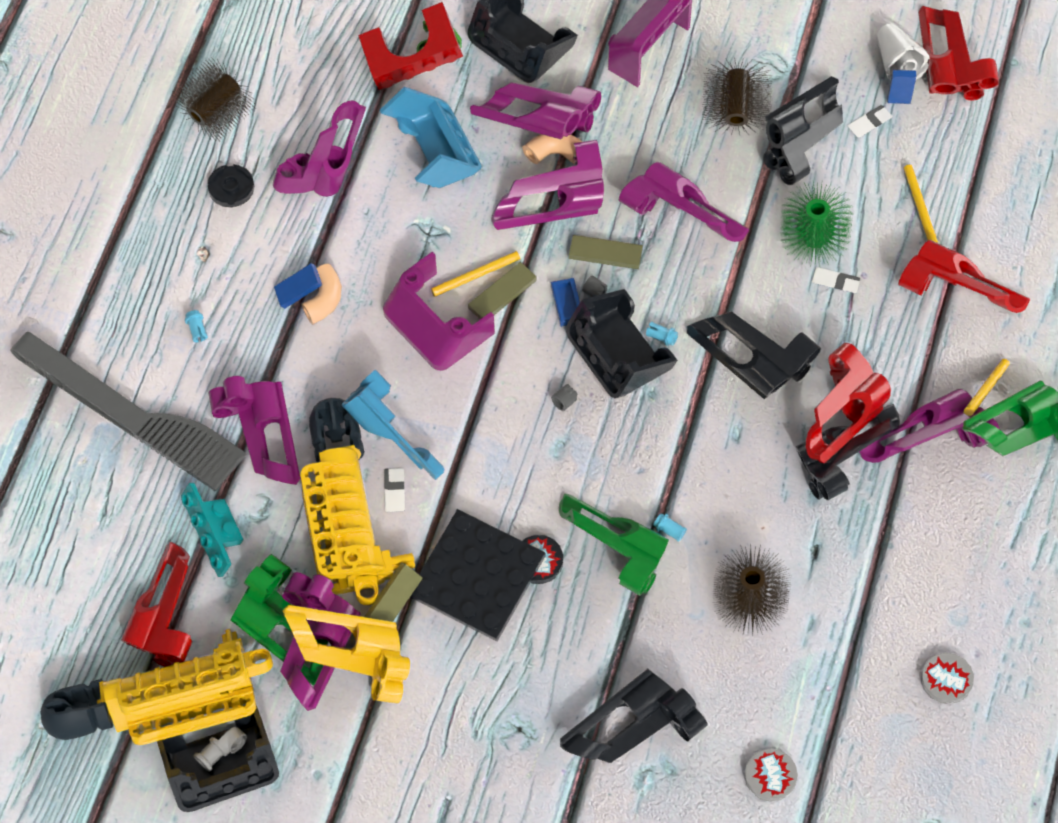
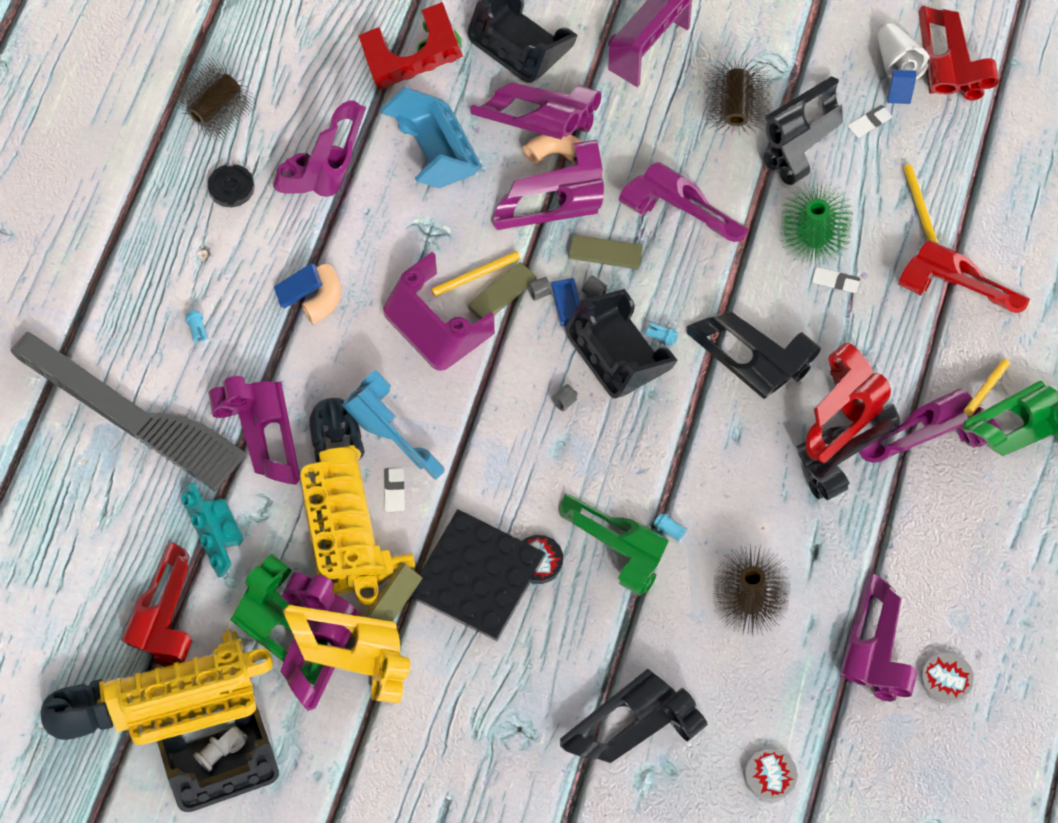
none -> dark grey hose [527,276,553,301]
none -> magenta panel [840,573,917,702]

